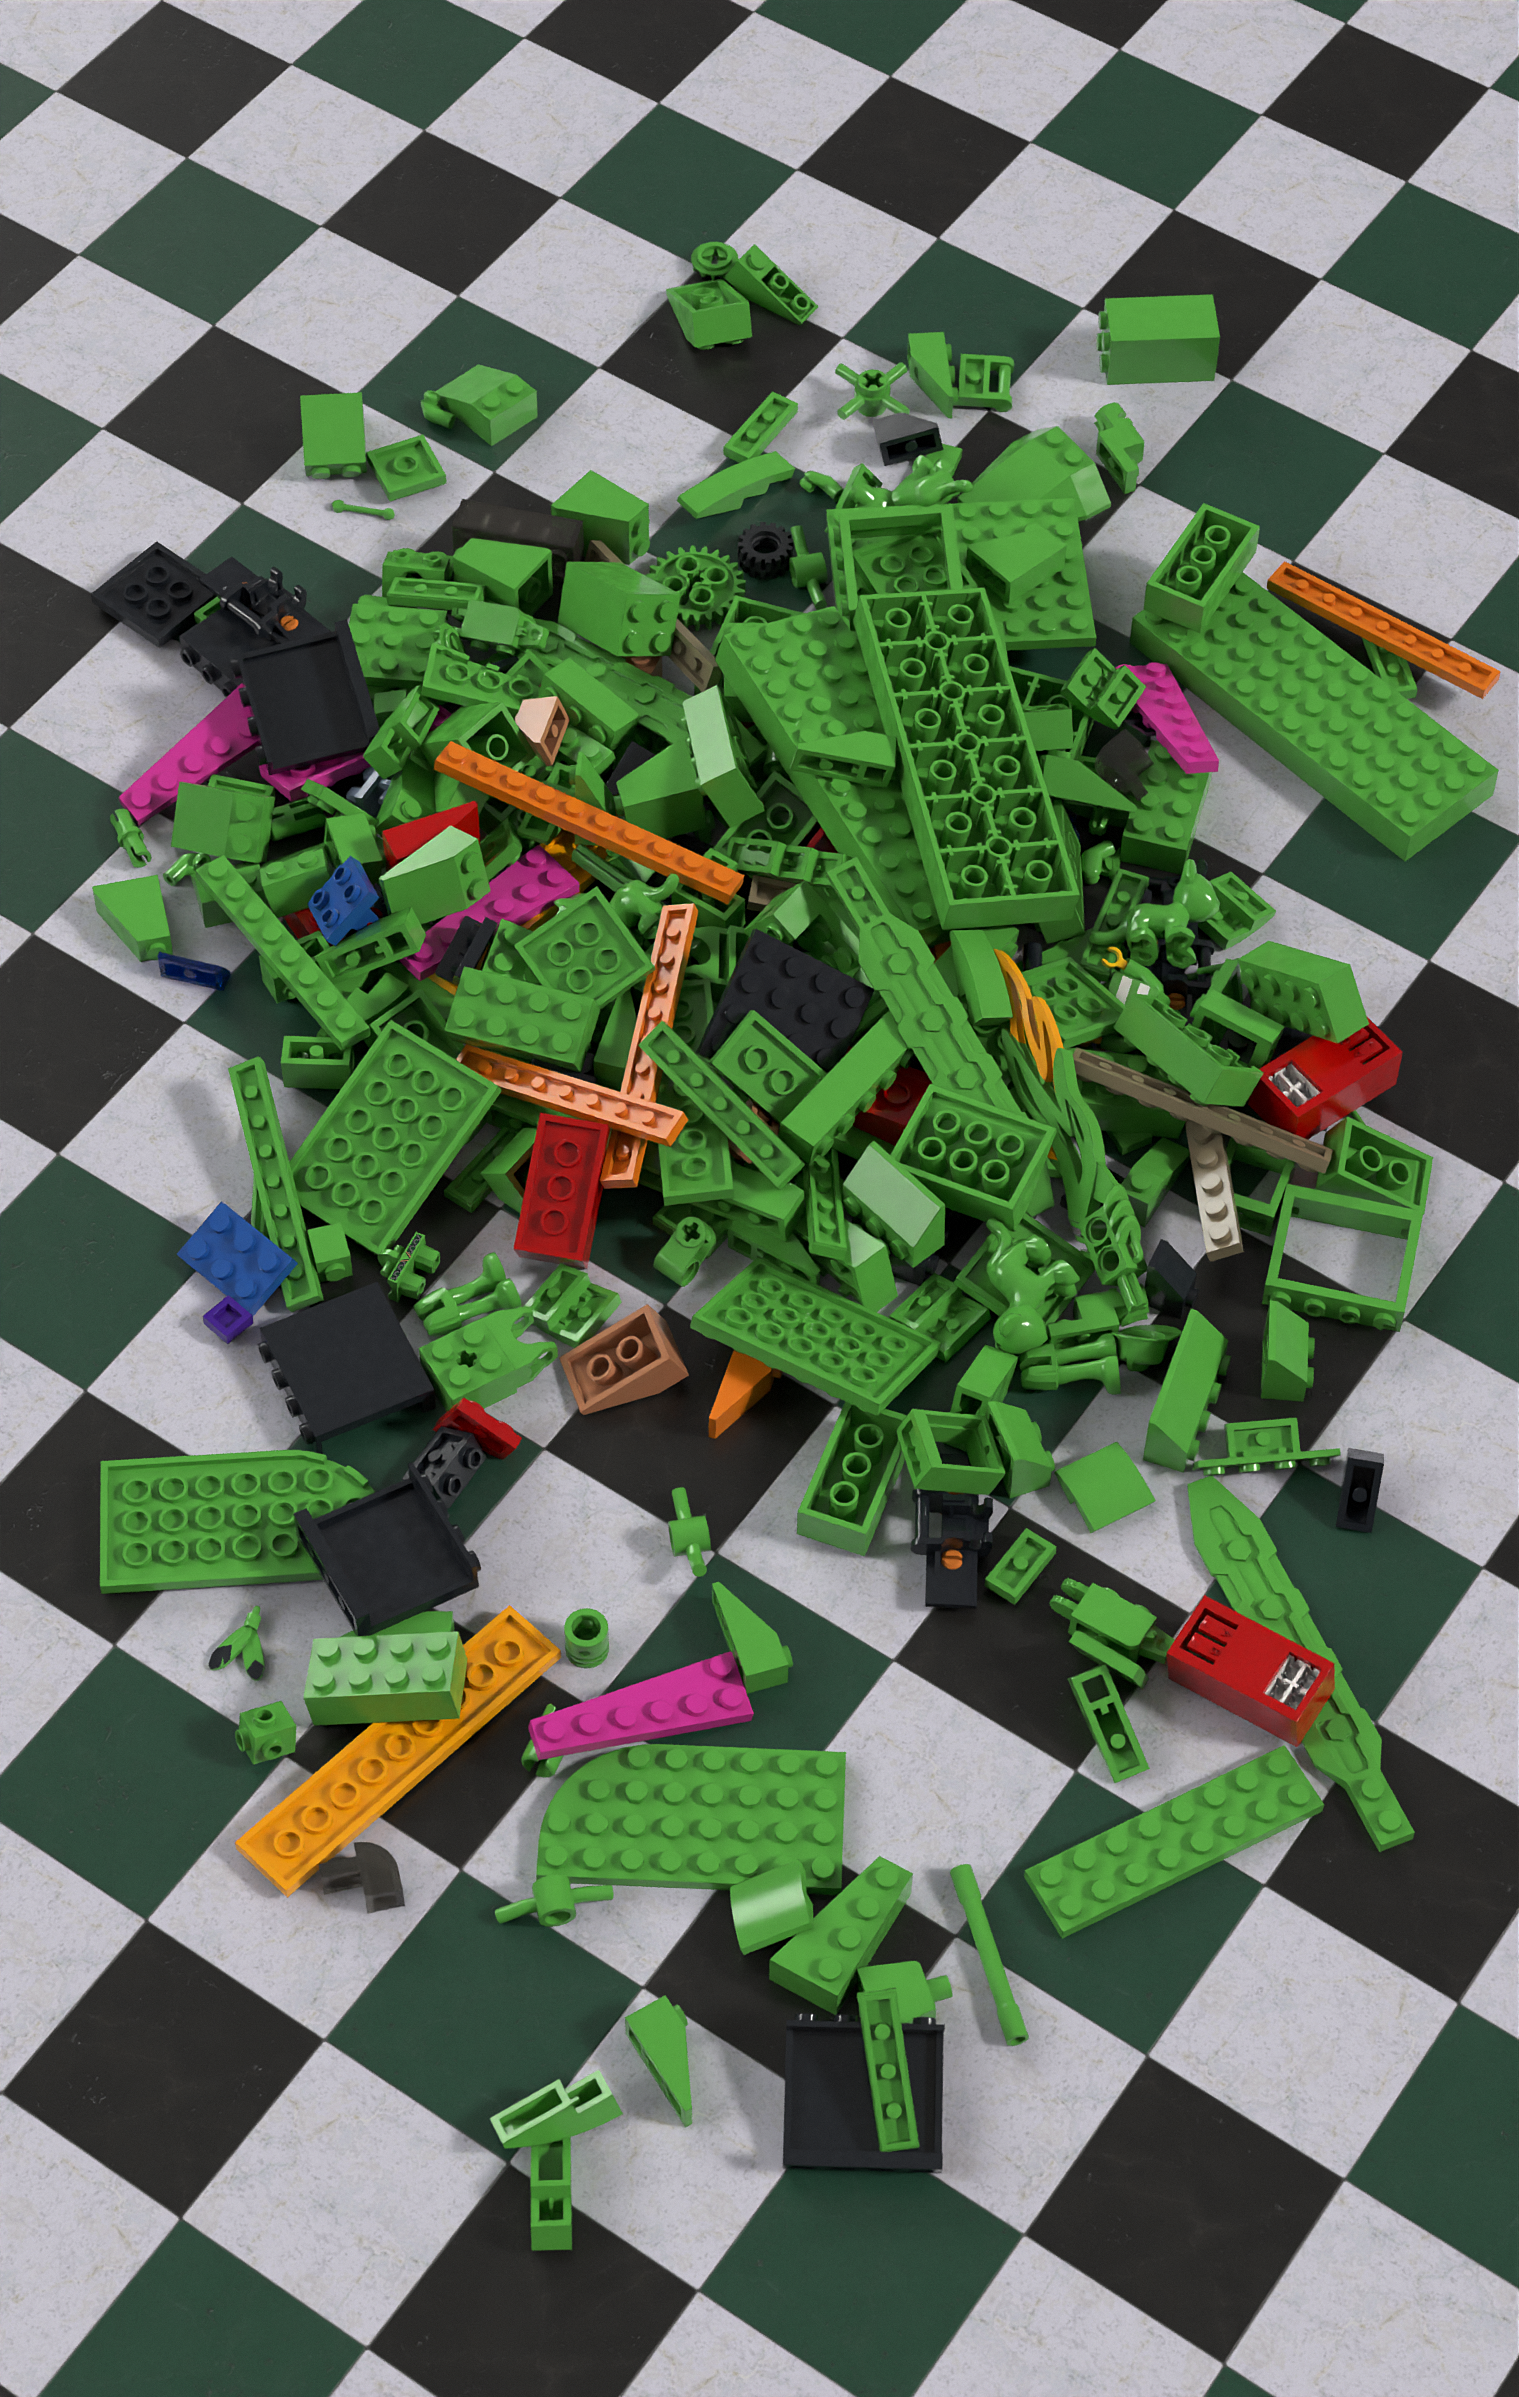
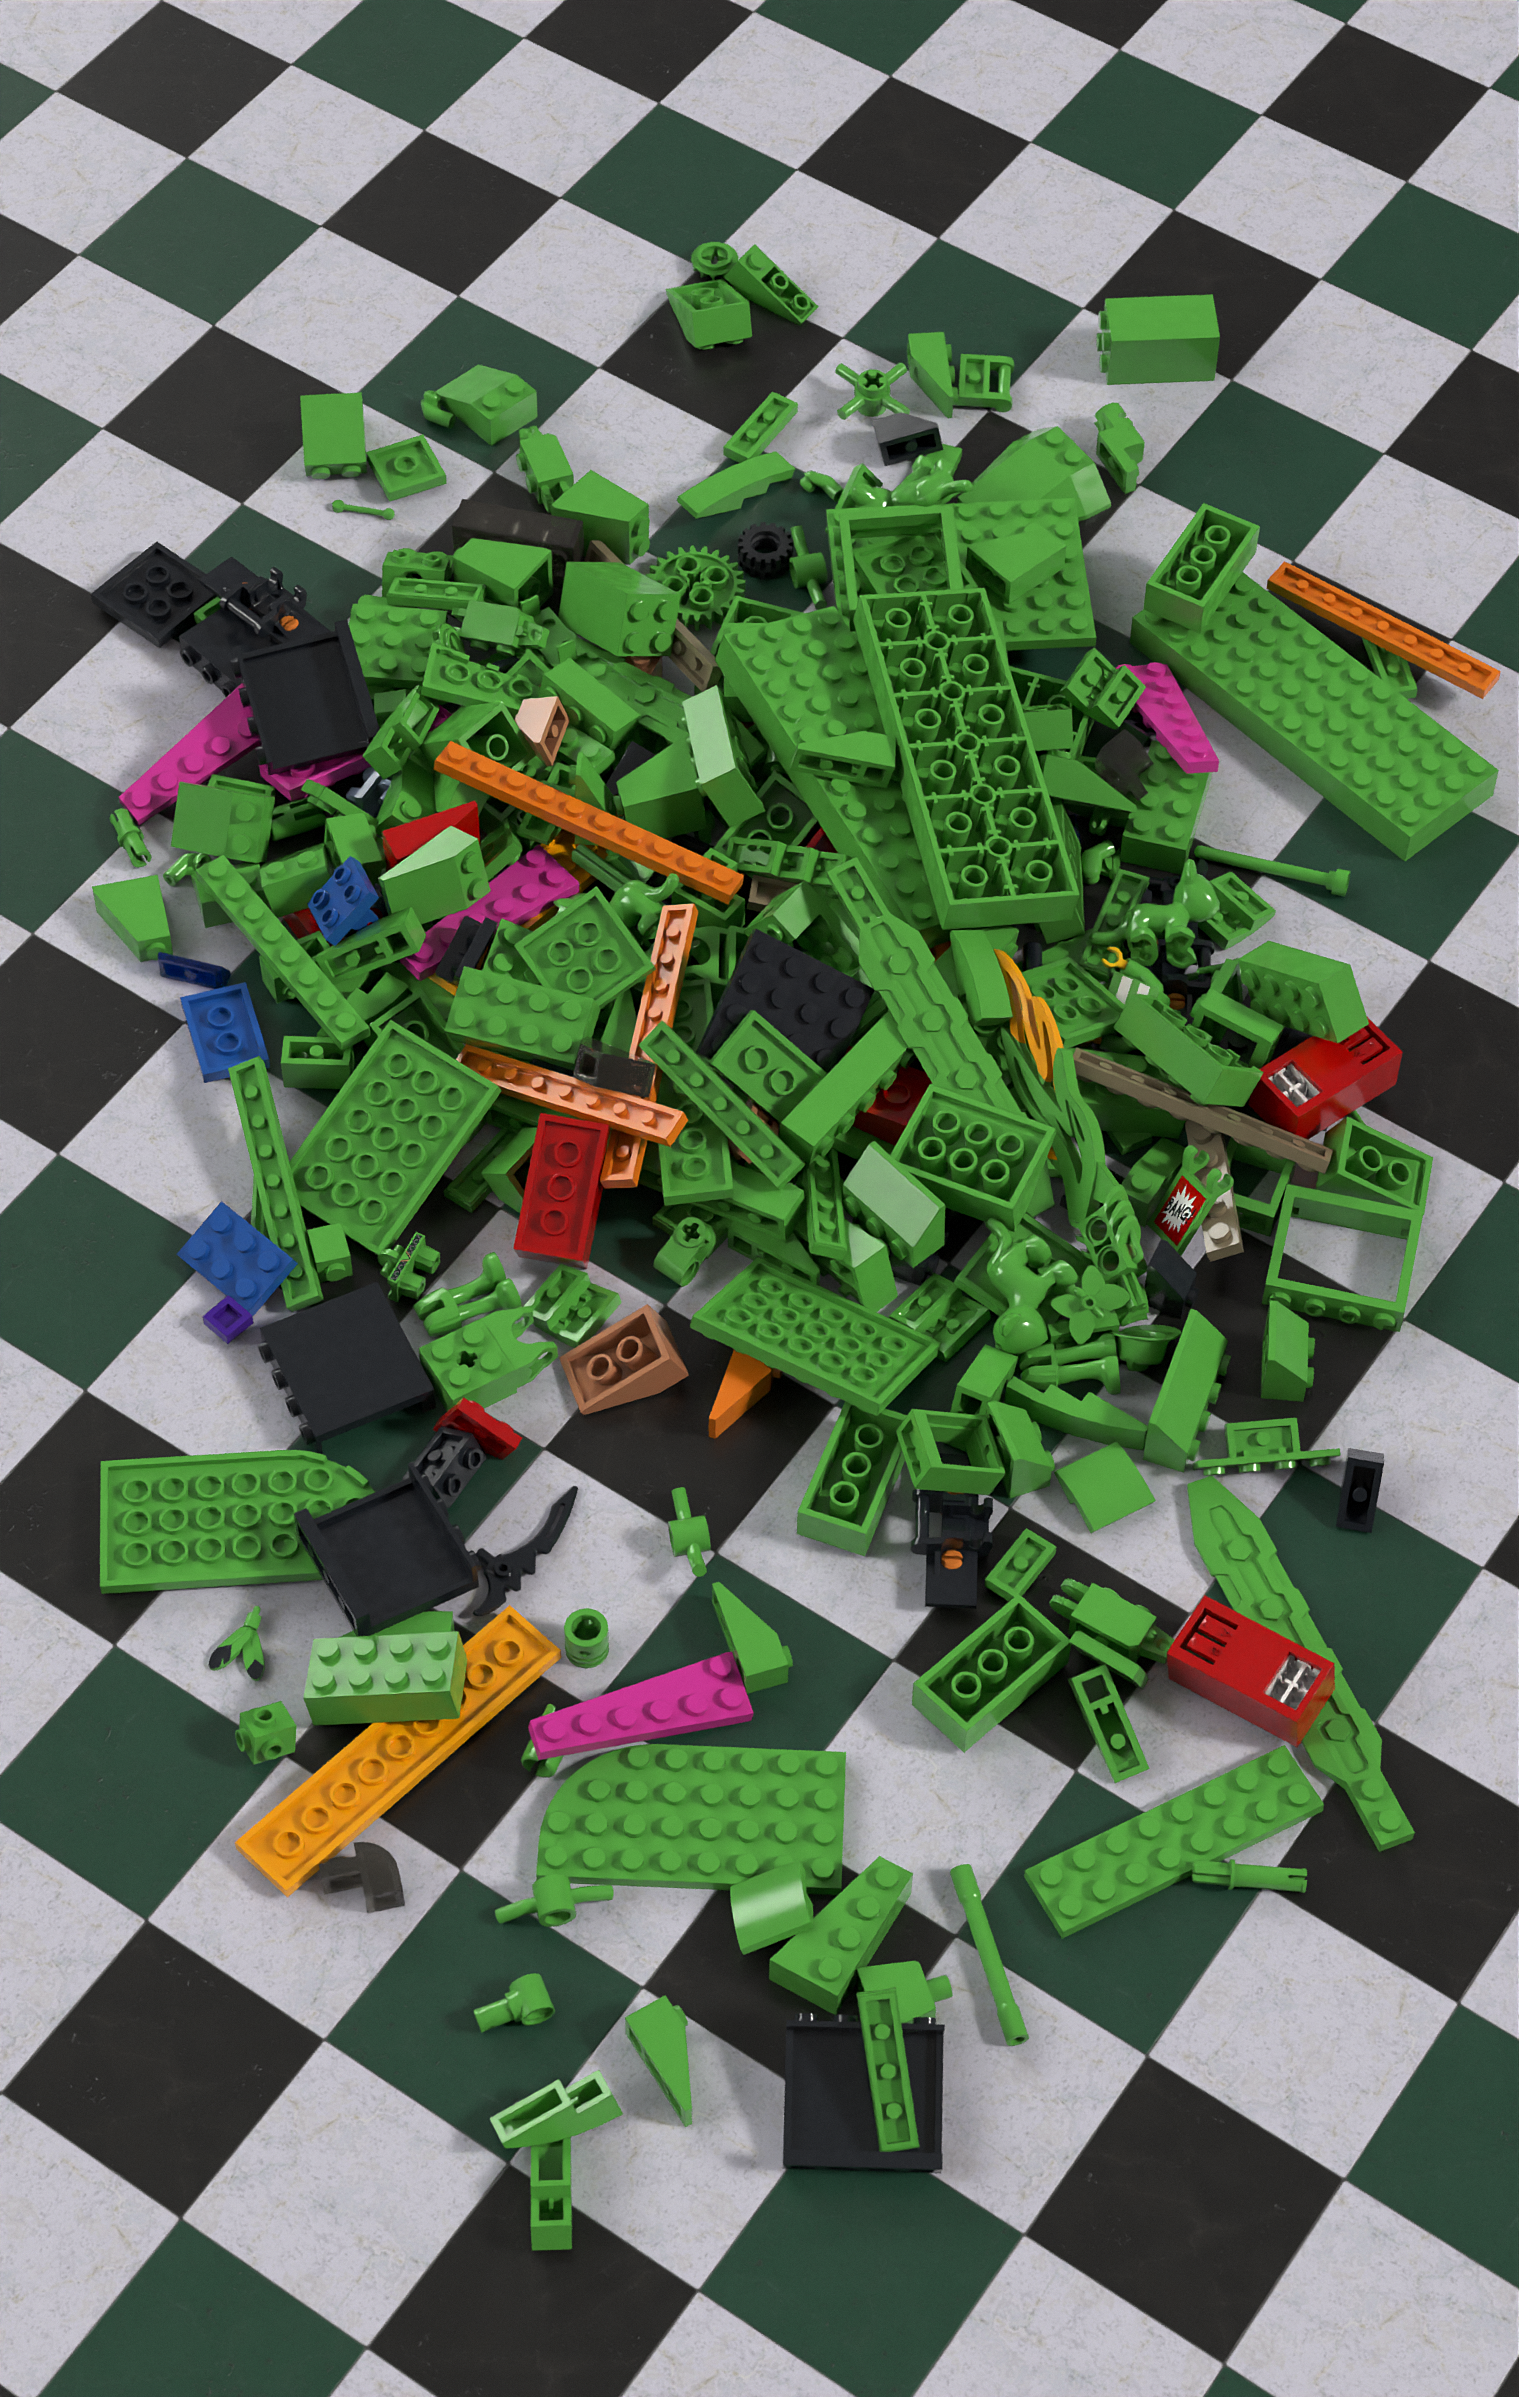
none -> blue plate [180,982,270,1083]
none -> black piece [473,1486,578,1616]
none -> bright green pin [473,1973,555,2033]
none -> bright green hinge [516,426,574,513]
none -> bright green piece [520,595,587,668]
none -> clear smoke slope [573,1036,656,1097]
none -> bright green brick [912,1594,1071,1753]
none -> bright green slope [1004,1376,1148,1451]
none -> bright green piece [1051,1265,1130,1344]
none -> flag [1147,1145,1234,1256]
none -> bright green axle [1192,1859,1307,1893]
none -> bright green piece [1194,846,1351,897]

